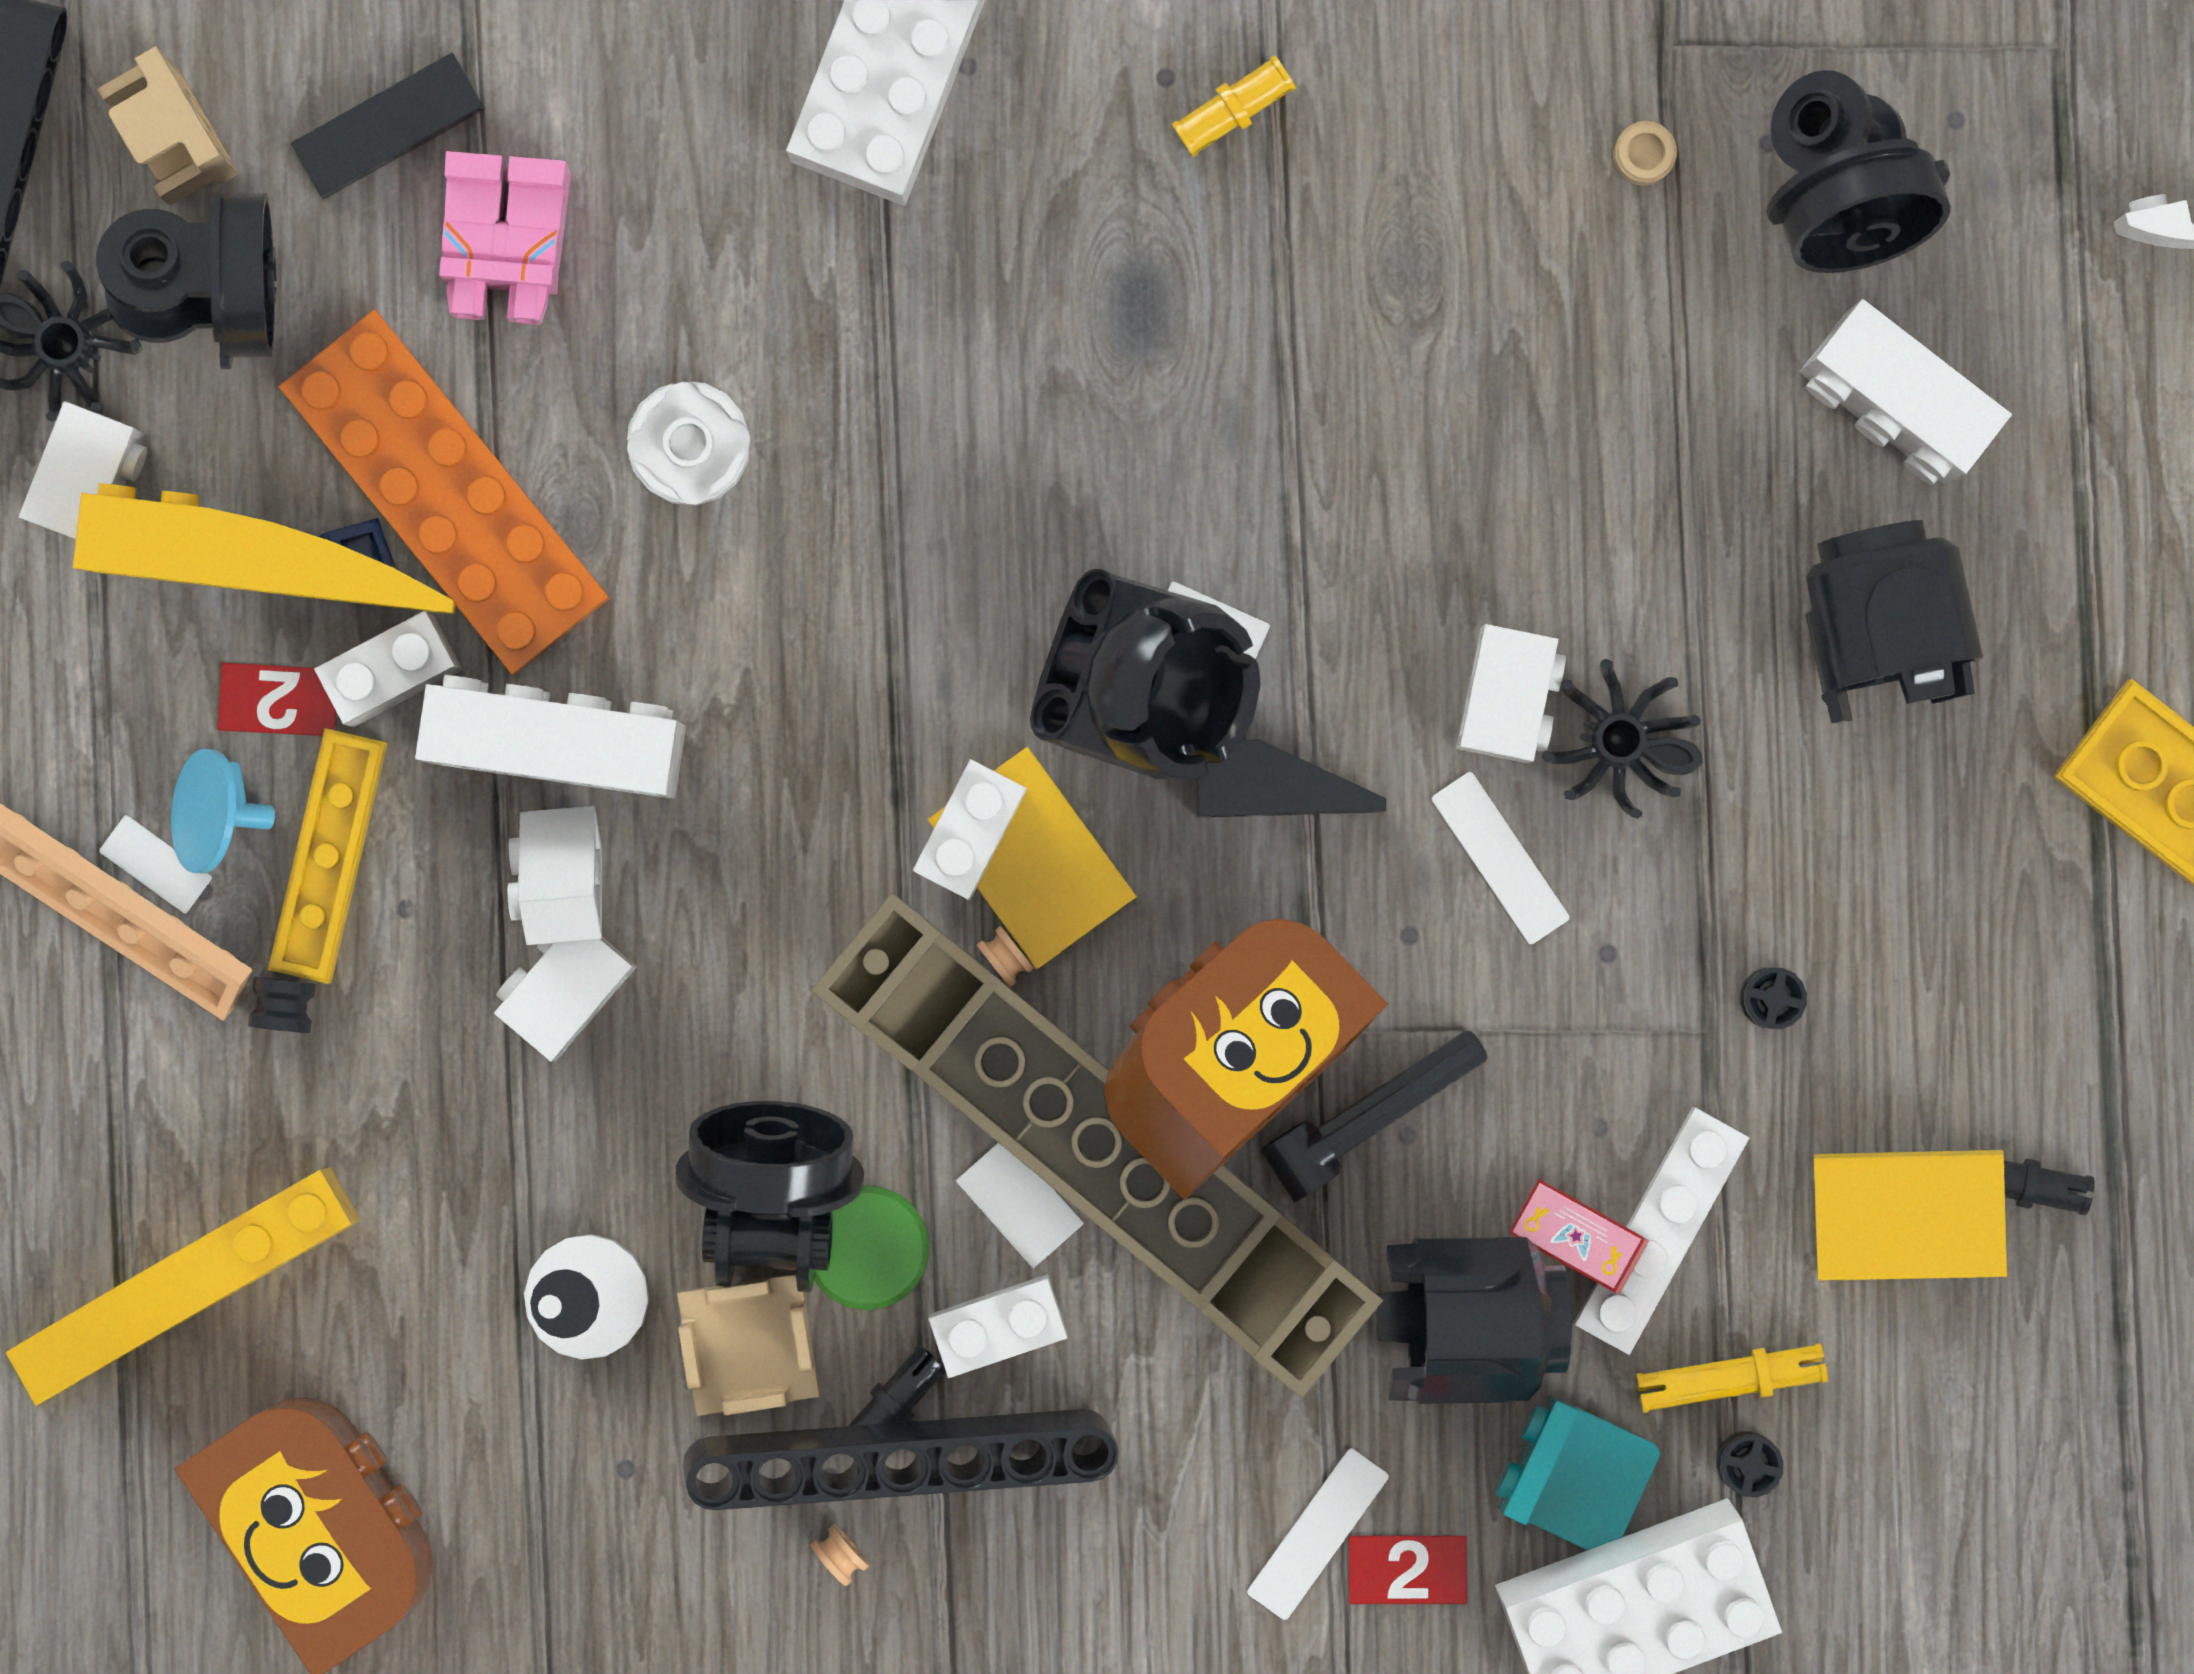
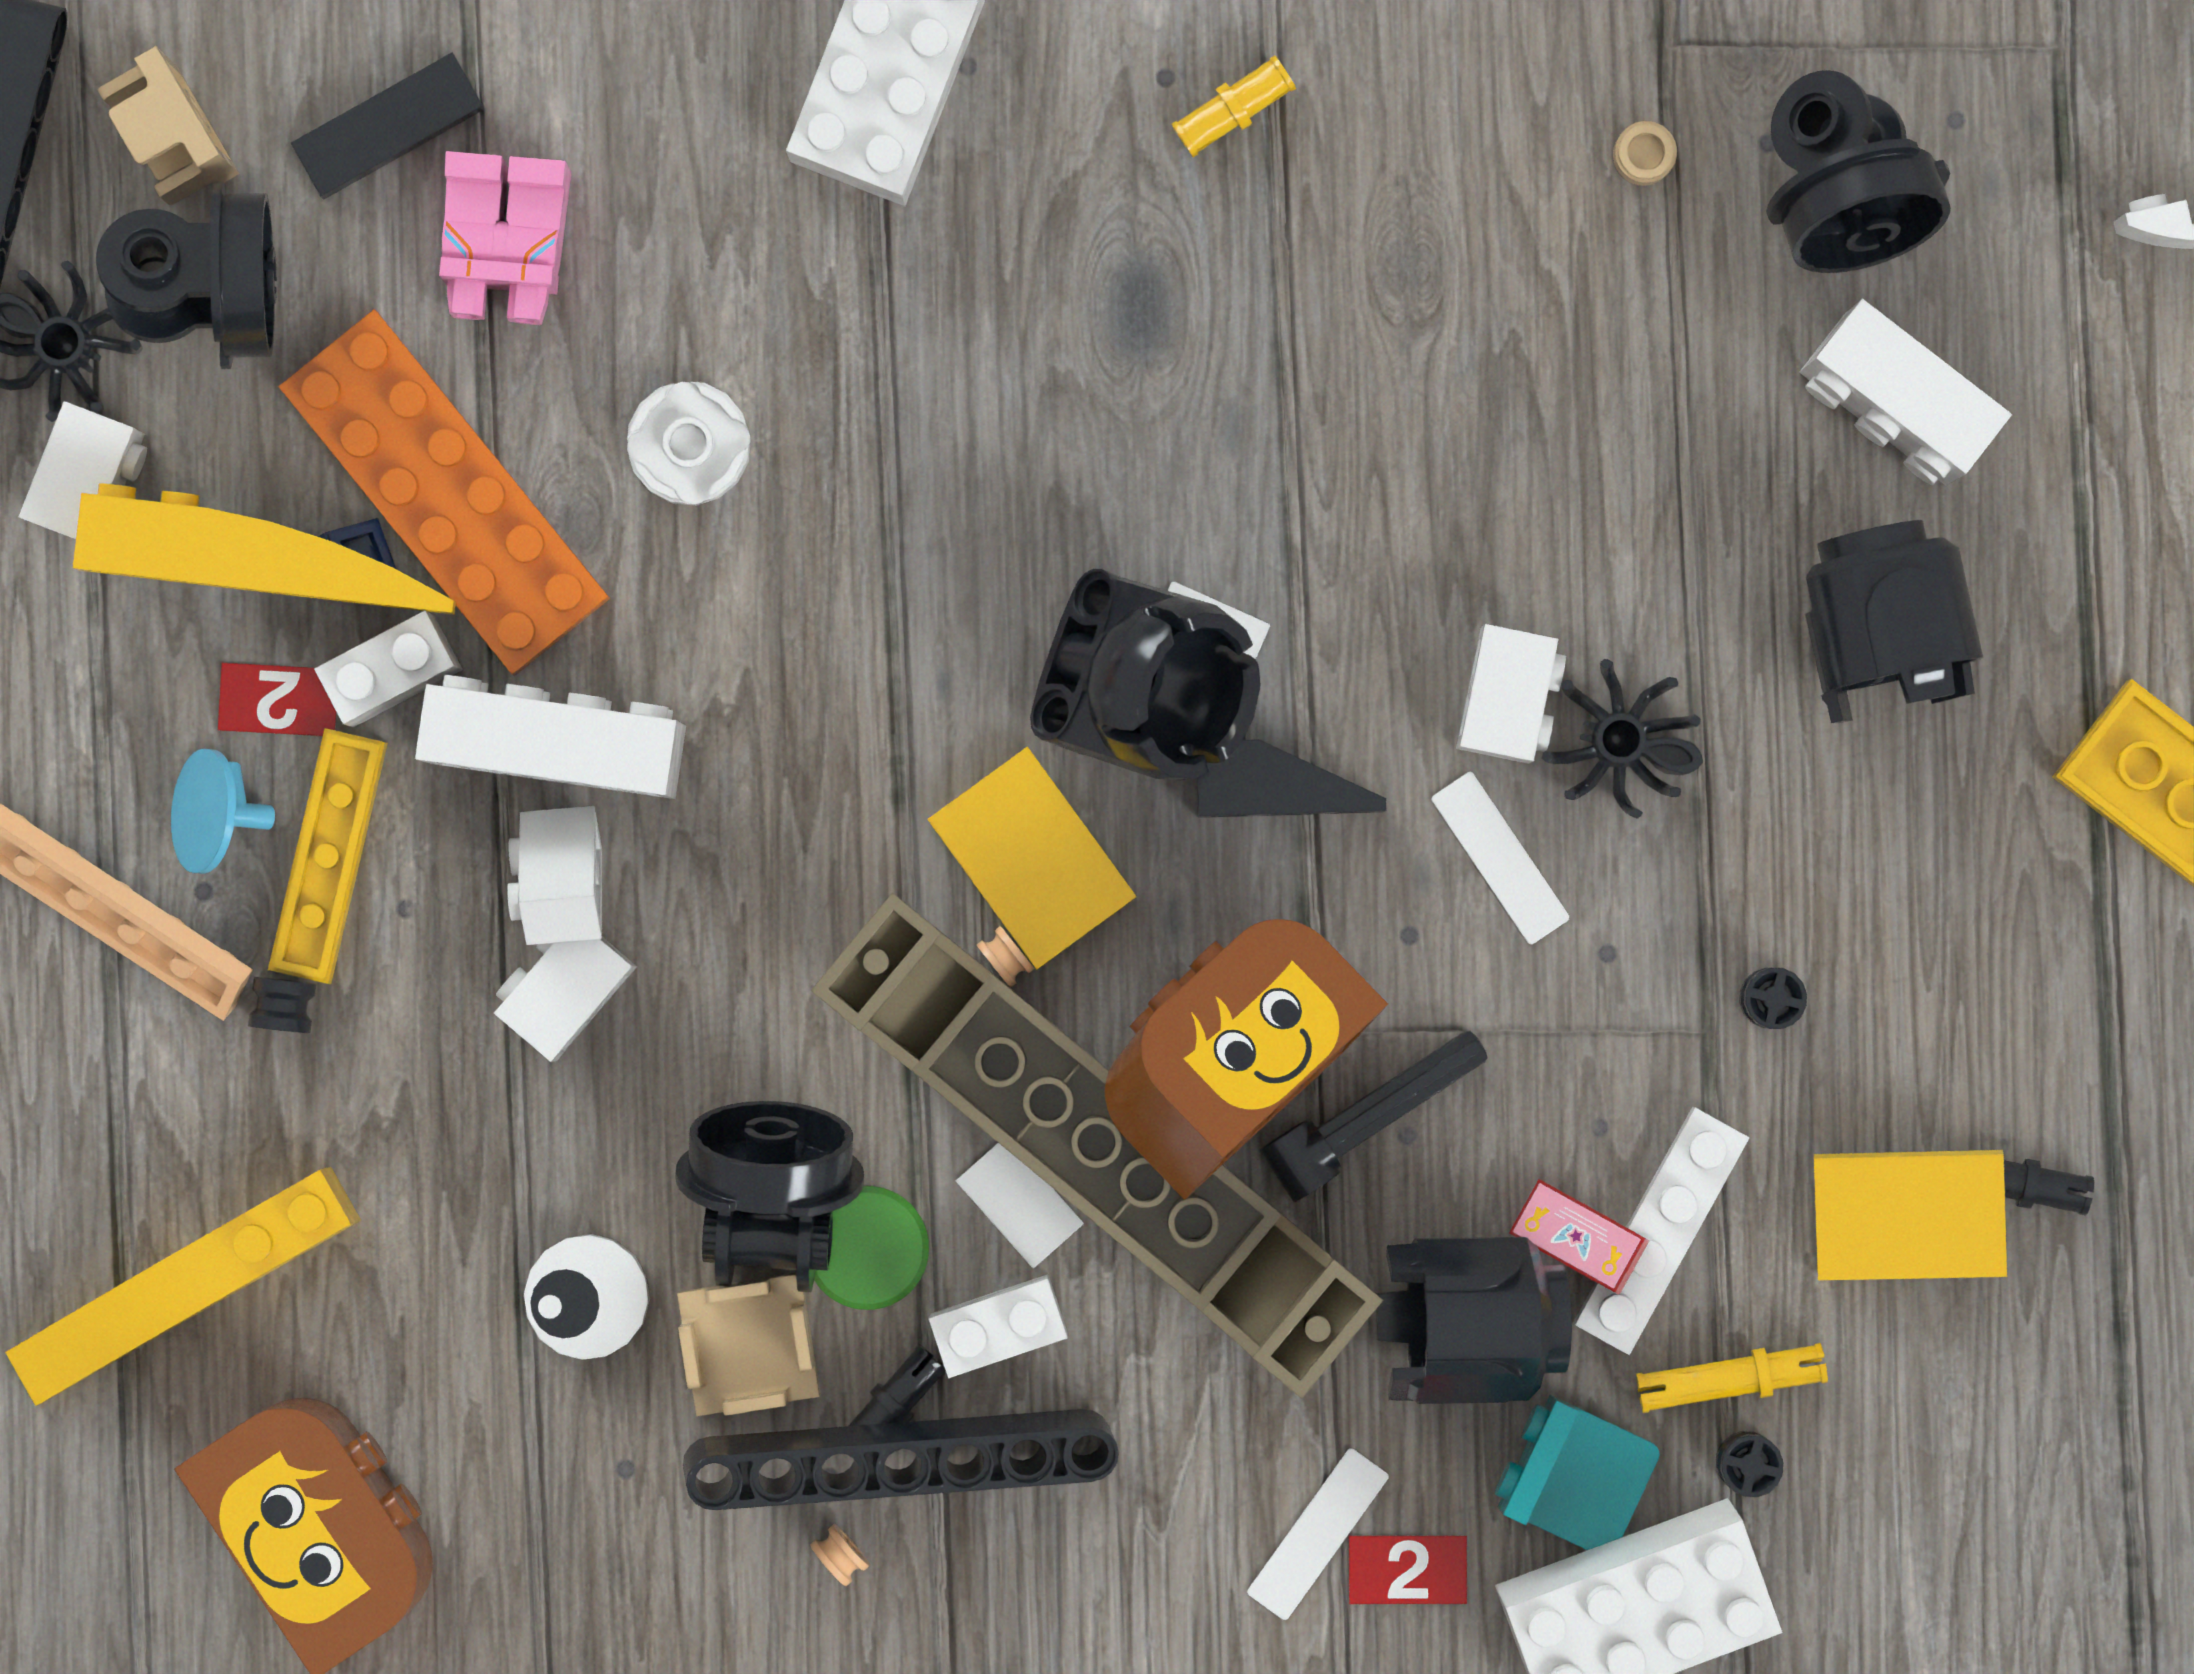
white sticker [99,815,212,914] -> none
white brick [913,759,1027,900] -> none

